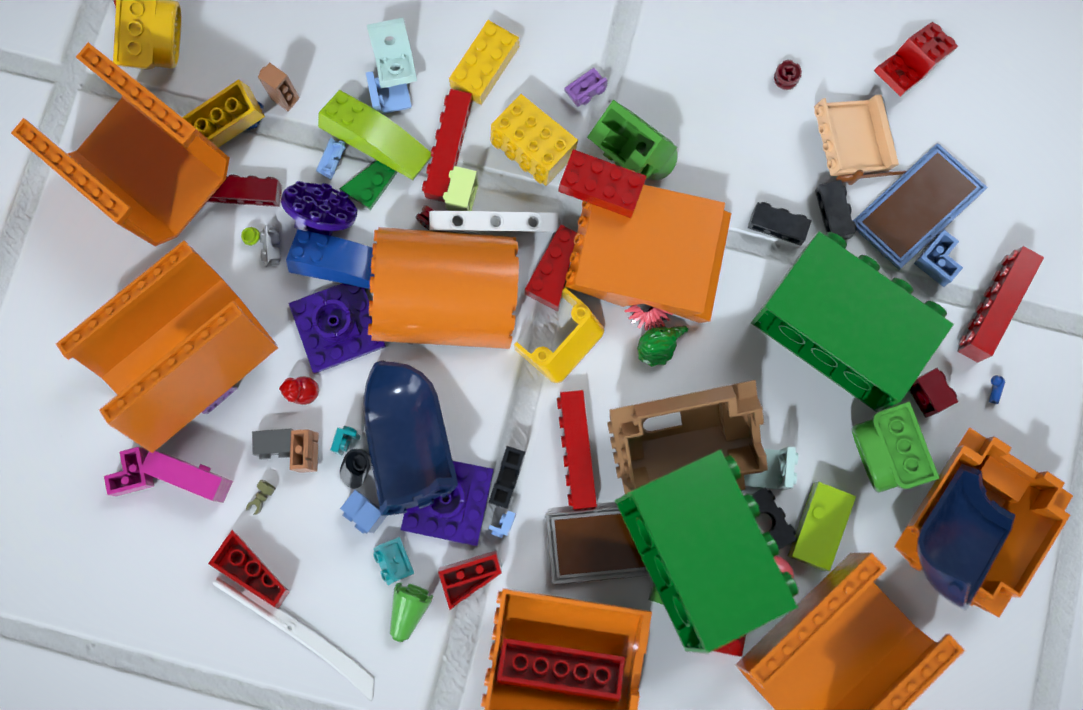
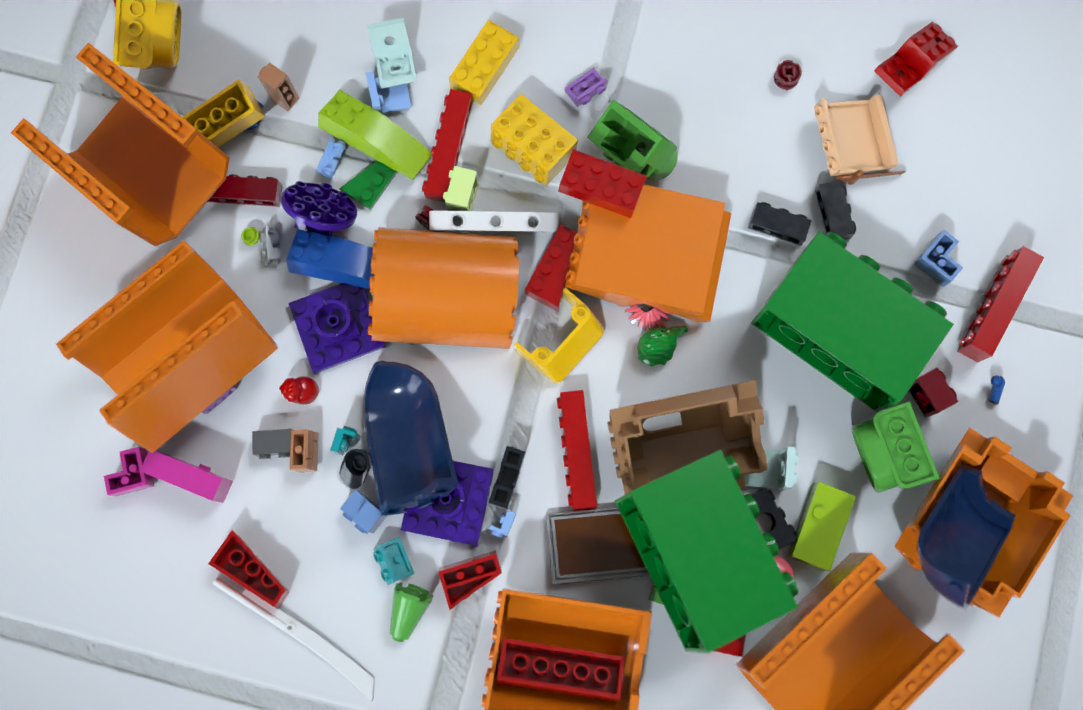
olive piece [246,480,276,515] -> none
reddish brown door [853,143,988,270] -> none

